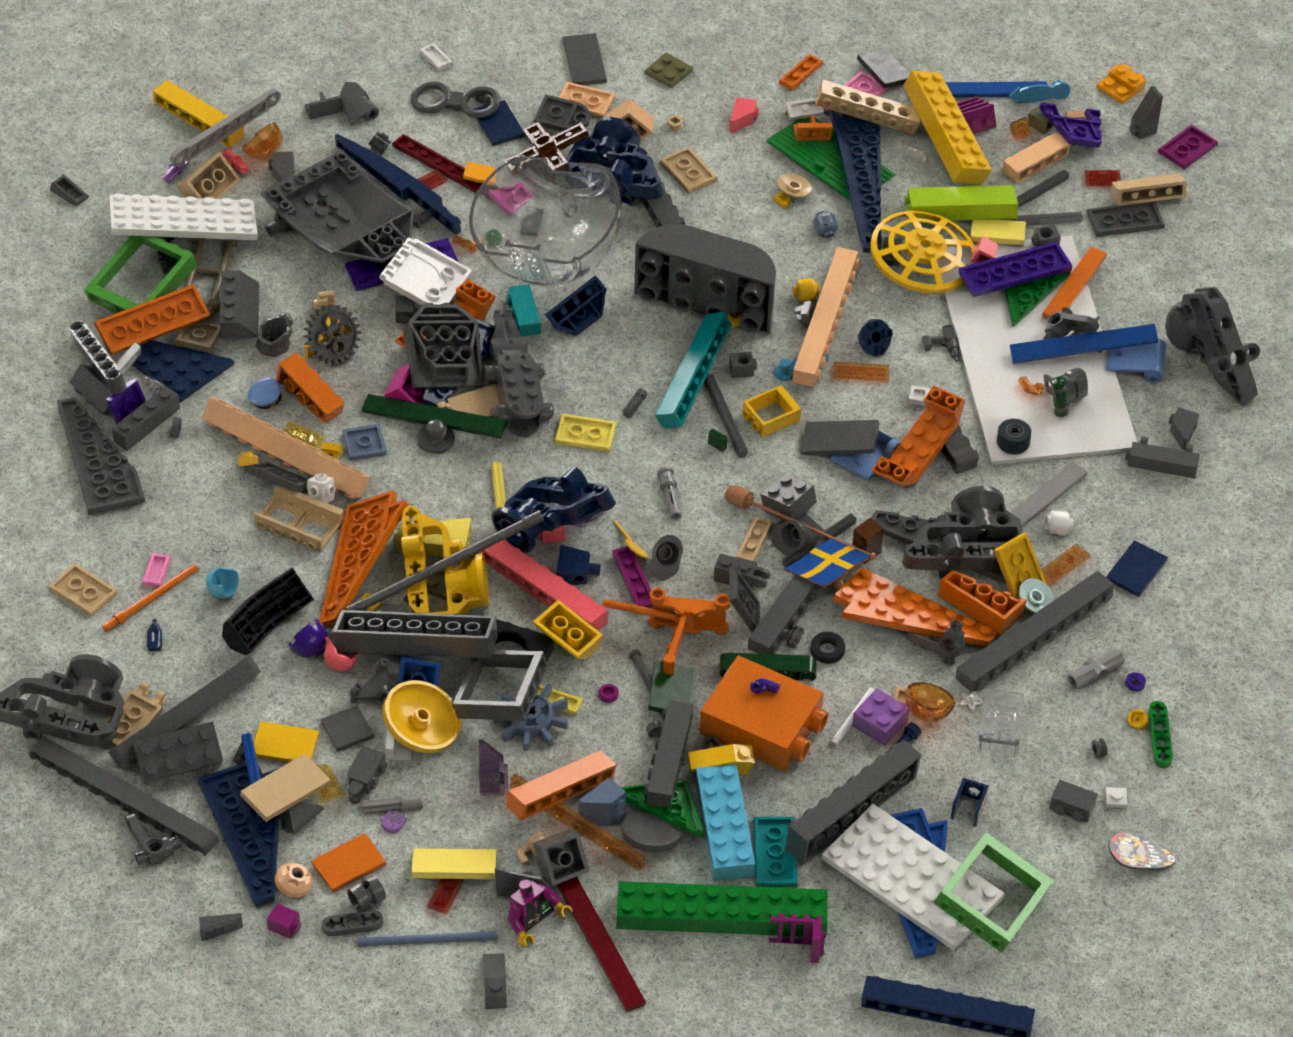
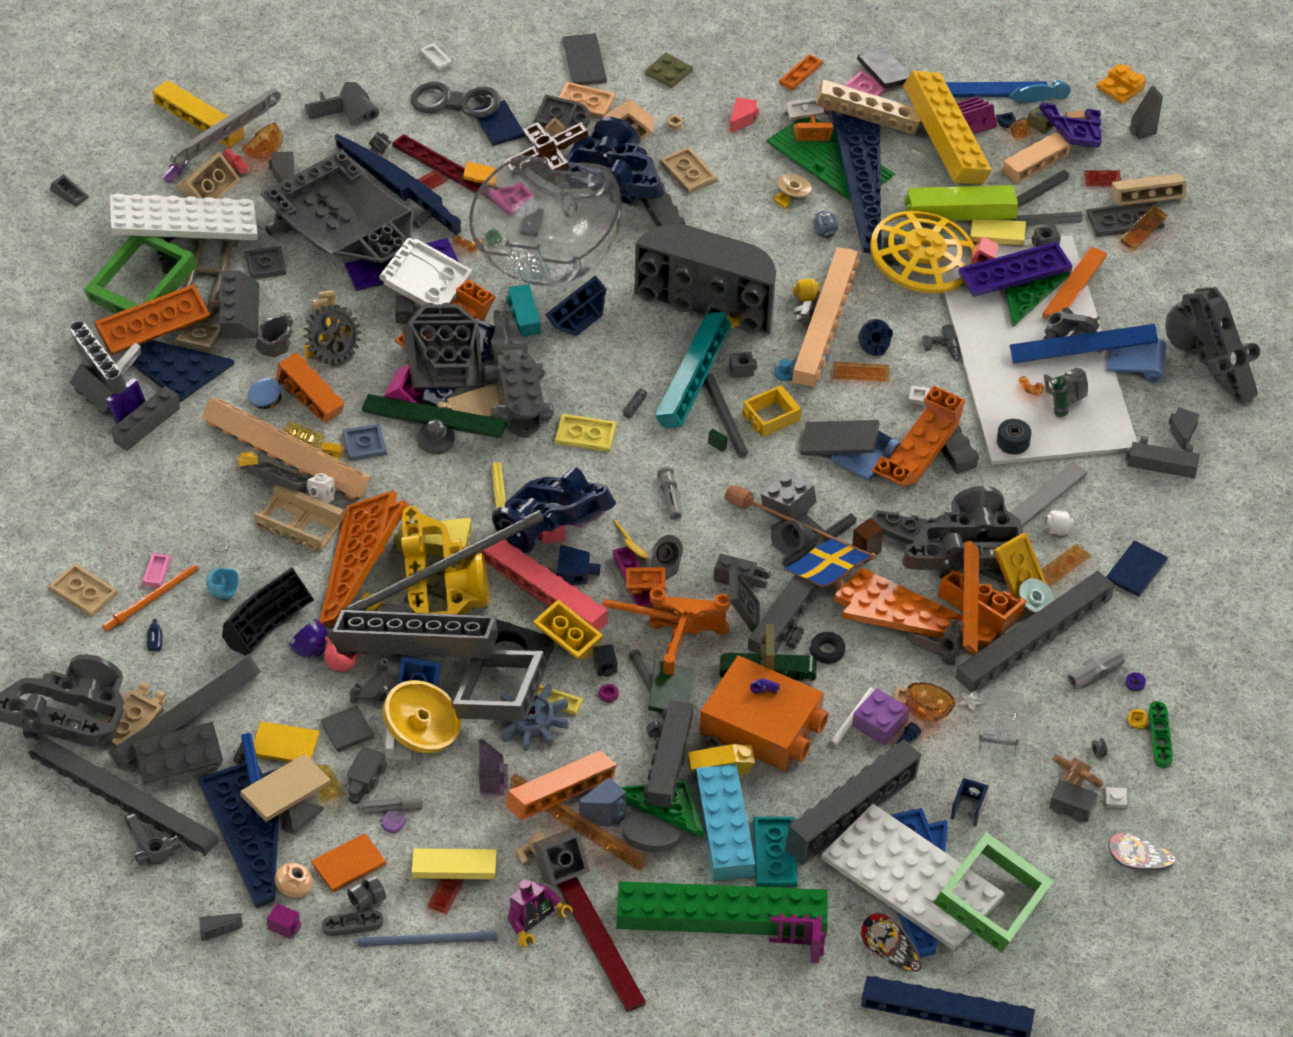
dark grey wing [57,397,145,515] -> none
clear cone [141,376,165,397] -> none
dark grey tile [171,418,182,437] -> none
dark grey slope [483,953,507,1009] -> none
dark grey panel [495,867,555,896] -> none
tan tile [736,516,773,562] -> none
magenta tile [1158,124,1218,170] -> none
none -> dark grey tile [245,246,286,279]
none -> tan tile [543,117,567,137]
none -> black brick [593,644,618,677]
none -> orange bracket [626,567,666,595]
none -> olive plate [760,624,775,670]
none -> shield [861,912,922,972]
none -> orange tile [963,541,979,655]
none -> dark blue tile [996,112,1016,128]
none -> medium nougat bar [1052,754,1103,787]
none -> clear orange tile [1120,205,1167,251]

